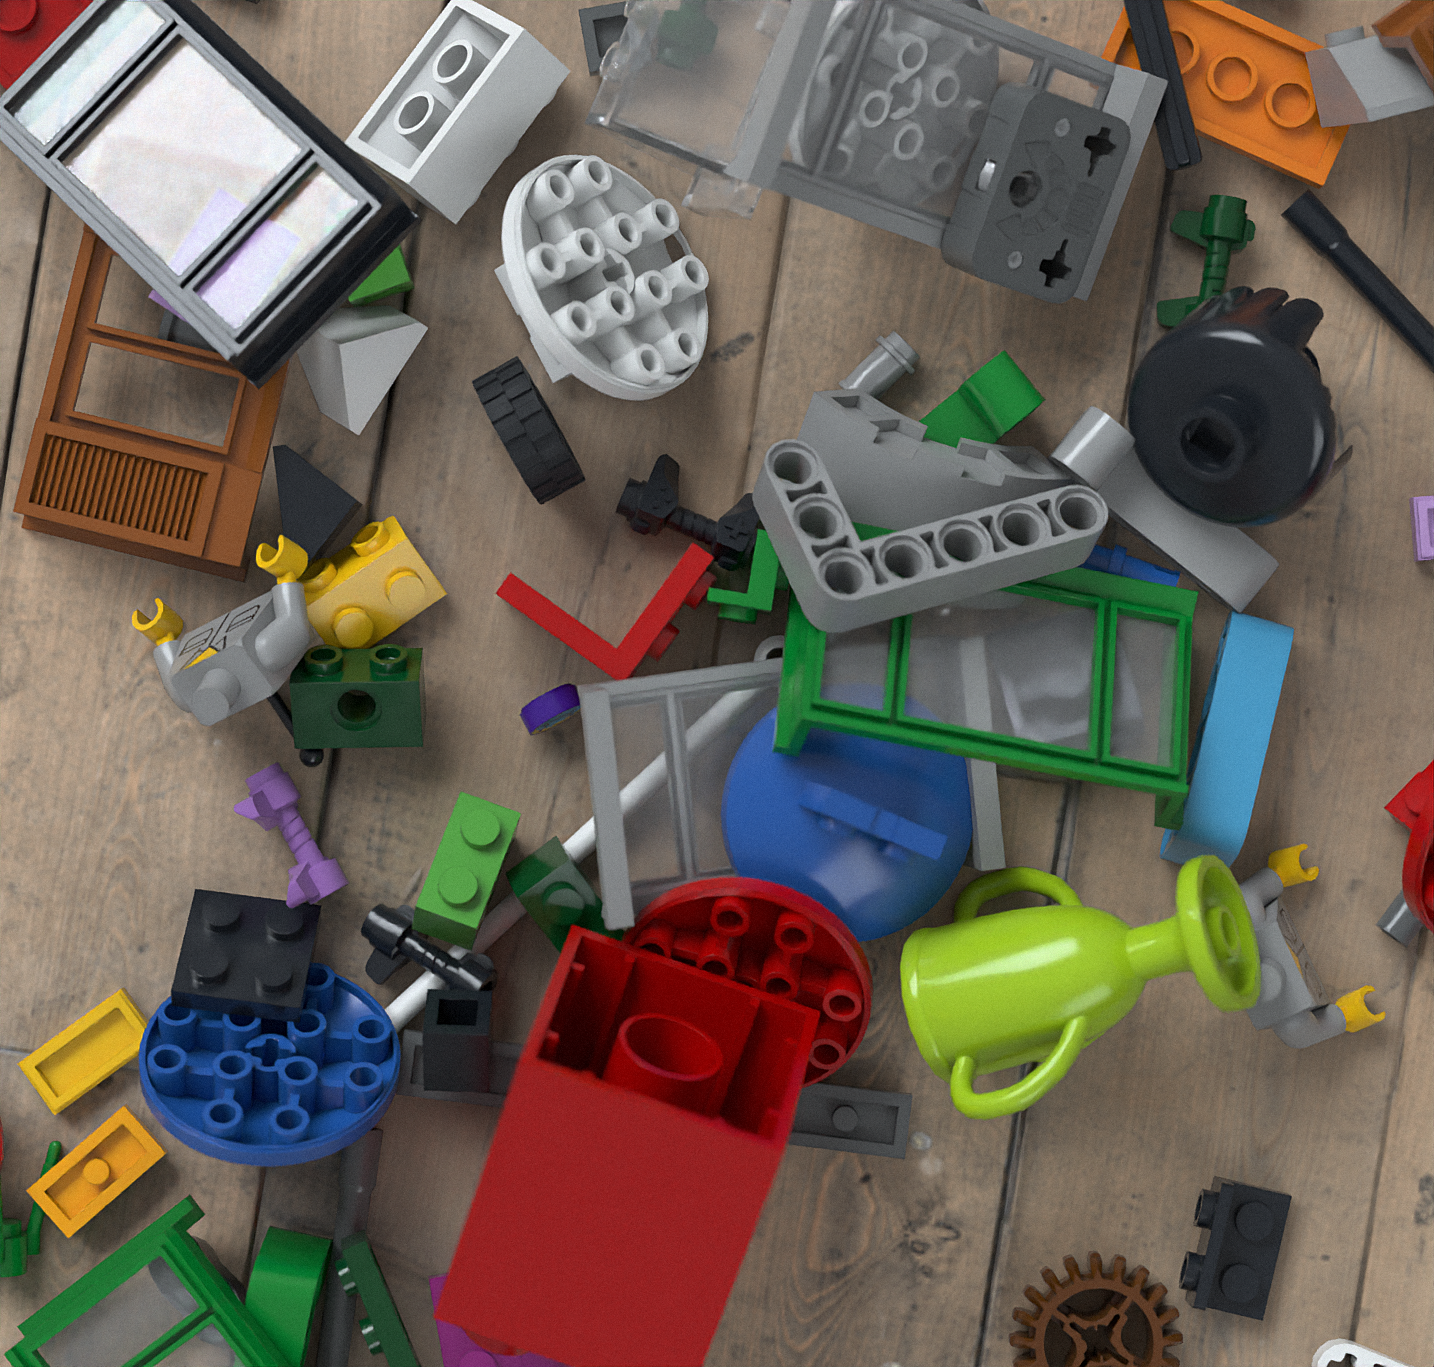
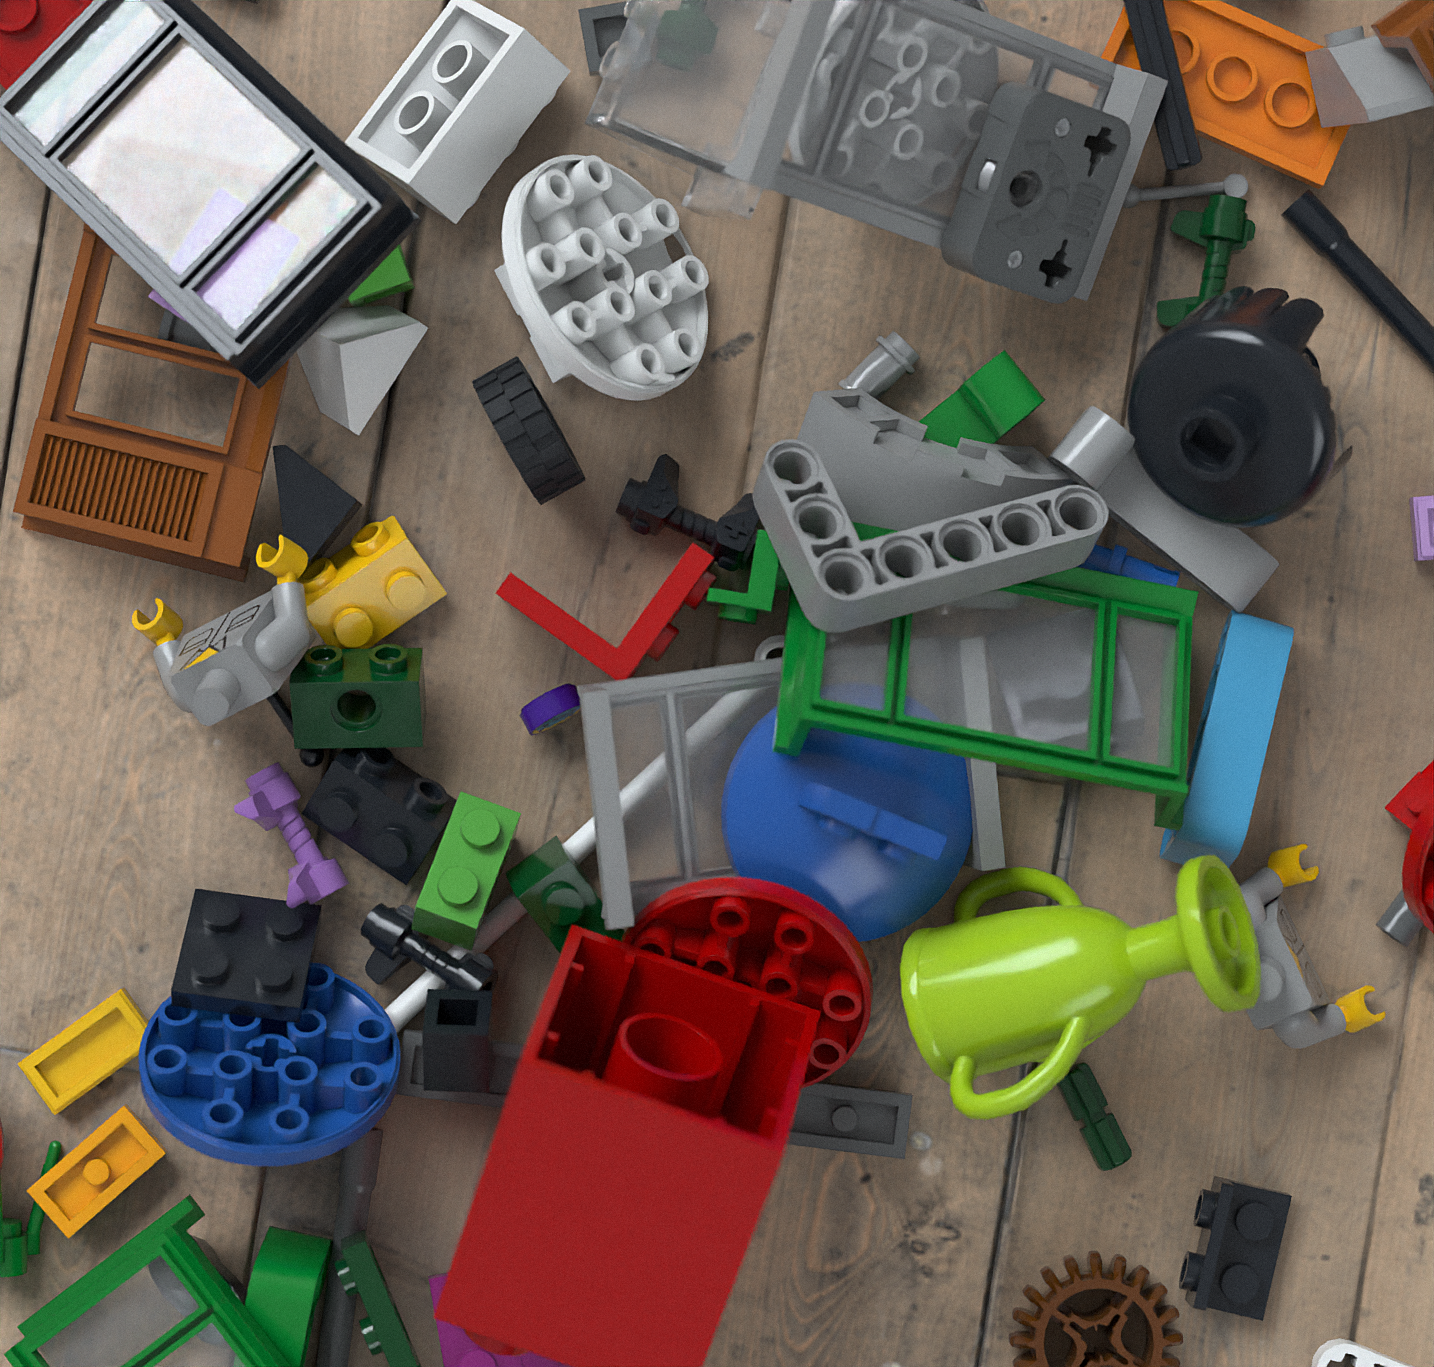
none -> black bracket [301,748,457,885]
none -> dark green piece [1056,1062,1132,1171]
none -> light grey hinge [1122,173,1248,208]

